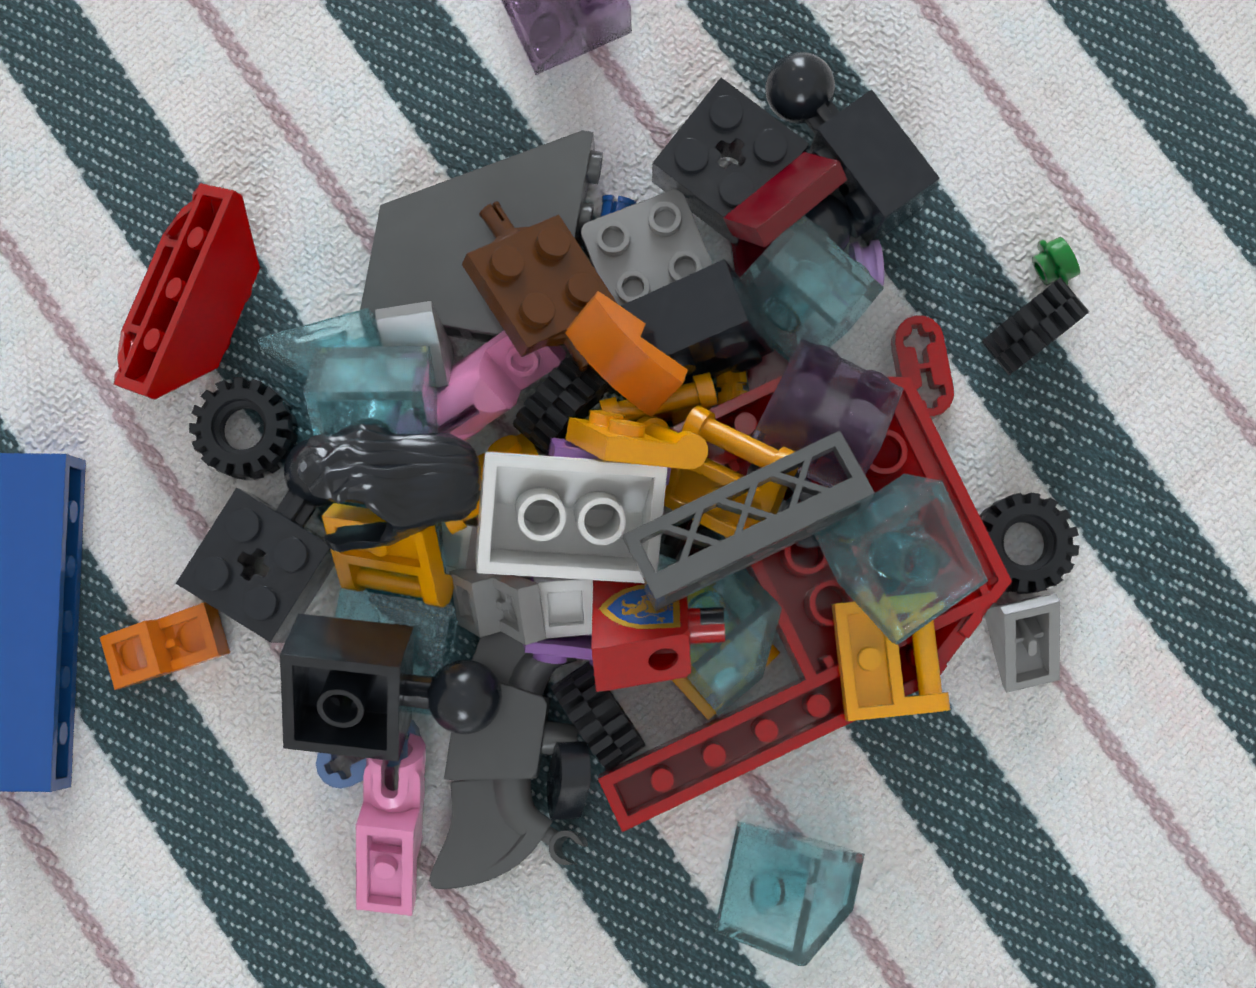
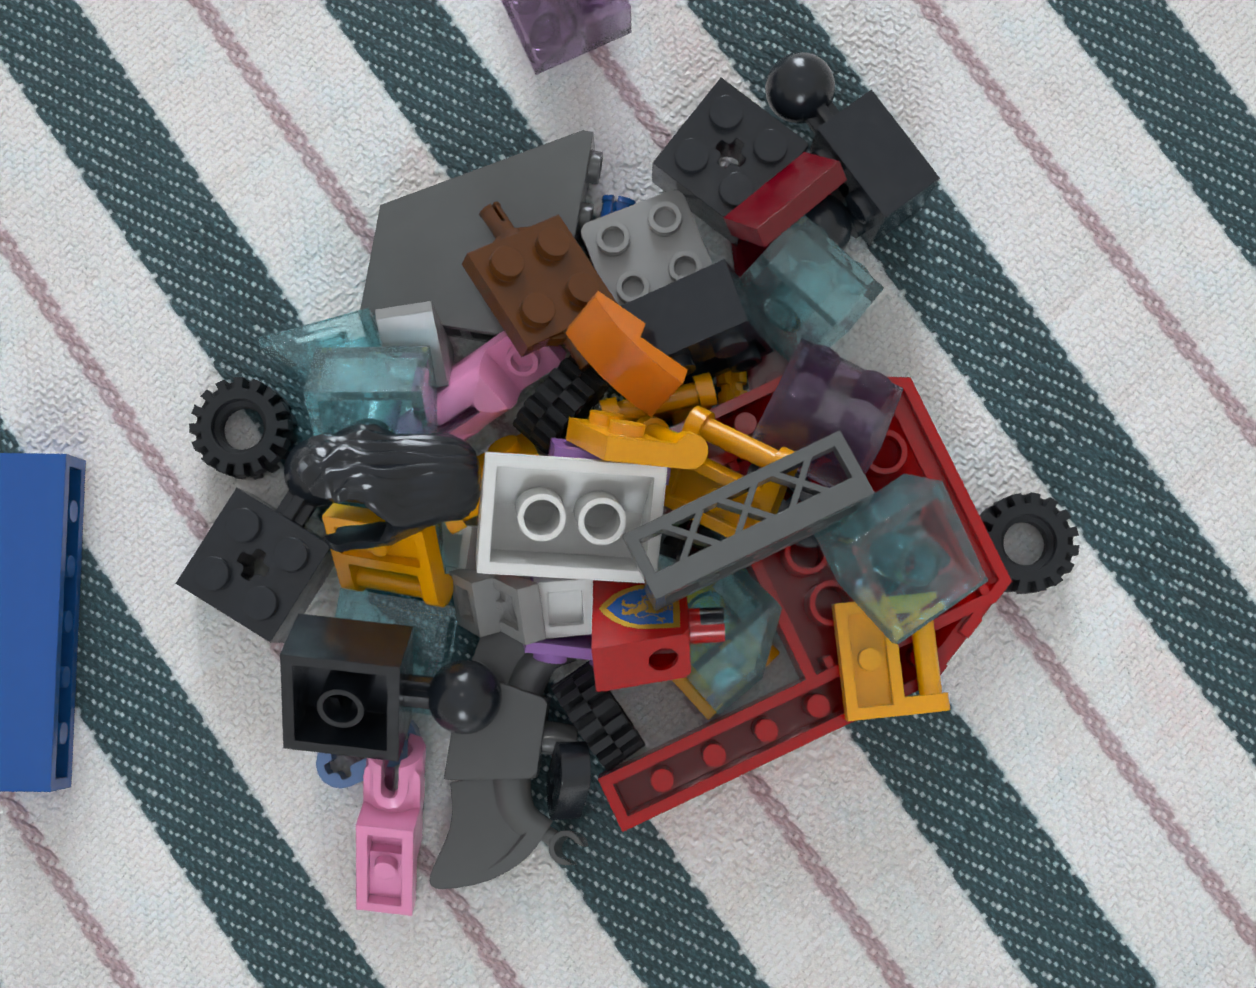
orange slope [100,602,230,690] -> none
red wedge [113,183,260,400] -> none
clear light blue slope [713,821,865,966] -> none
lavender bush [848,240,884,291] -> none
red beam [891,315,954,419] -> none
black tyre [981,278,1090,375] -> none
light grey slope [984,594,1060,693] -> none
green plate [1032,237,1080,286] -> none

